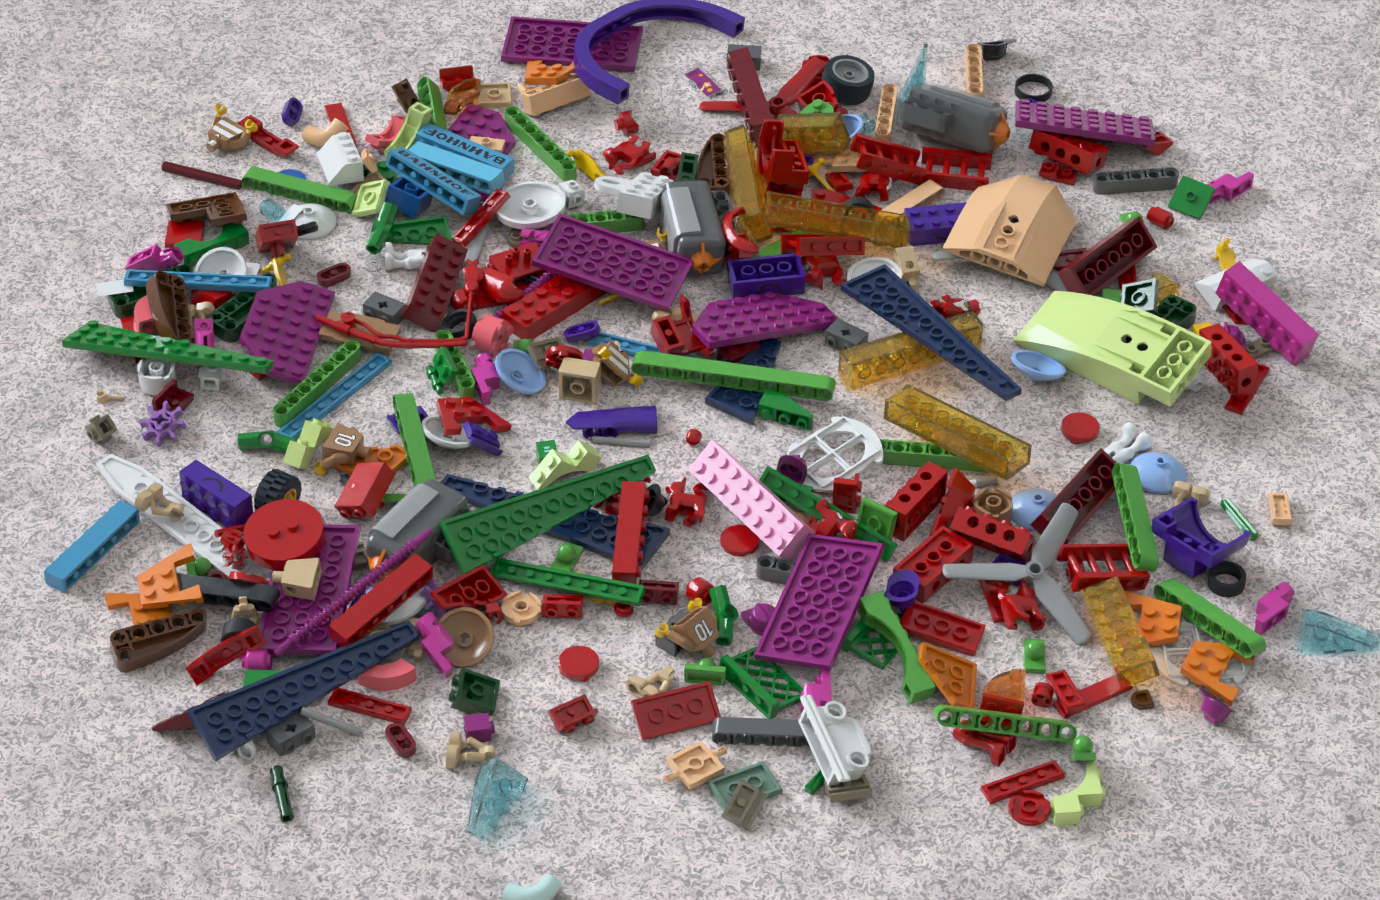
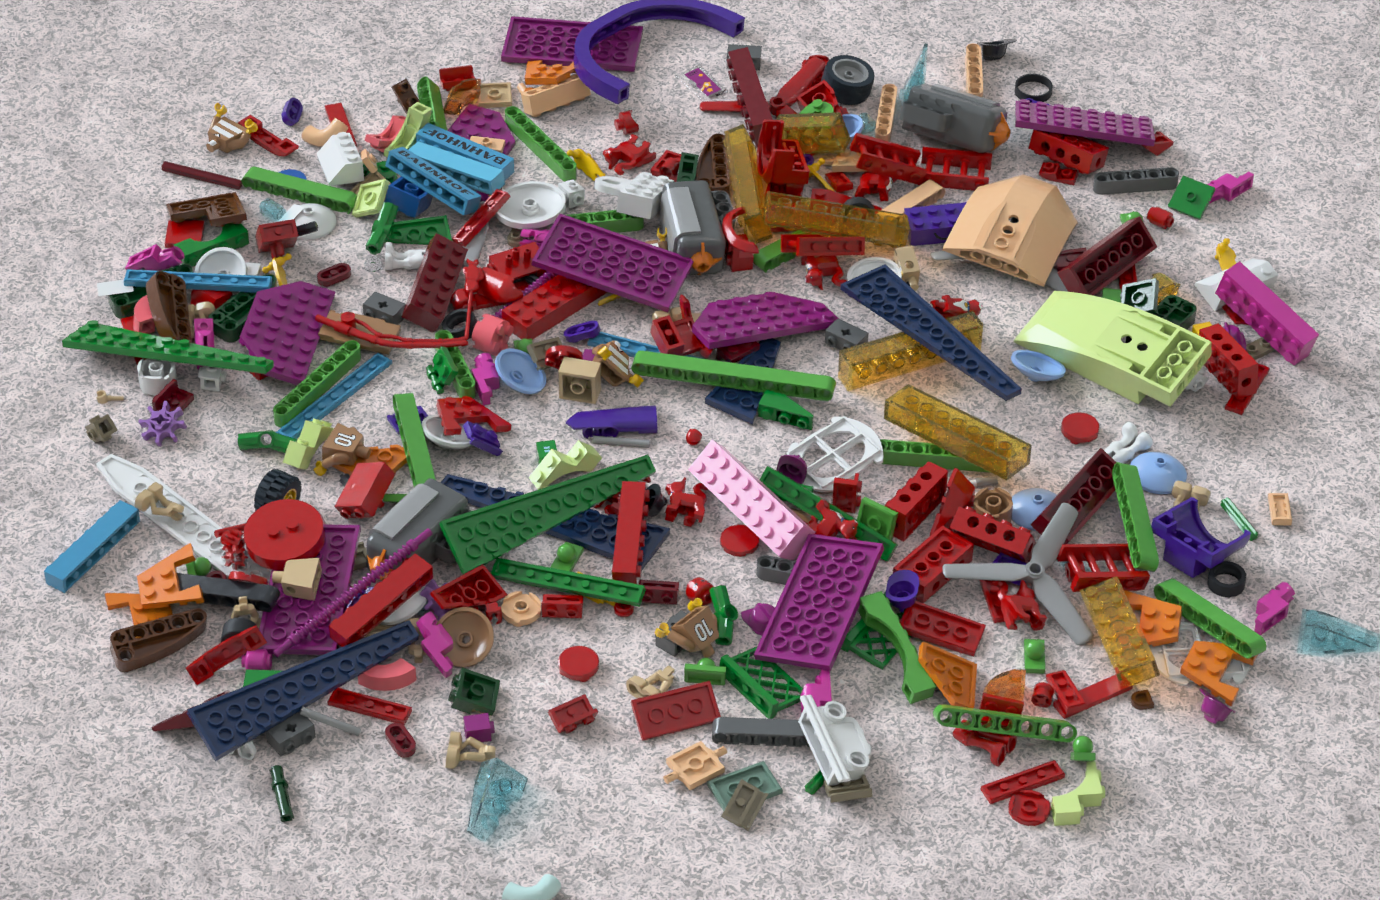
dark purple brick [179,460,253,528] -> none
dark purple brick [727,253,805,298] -> none

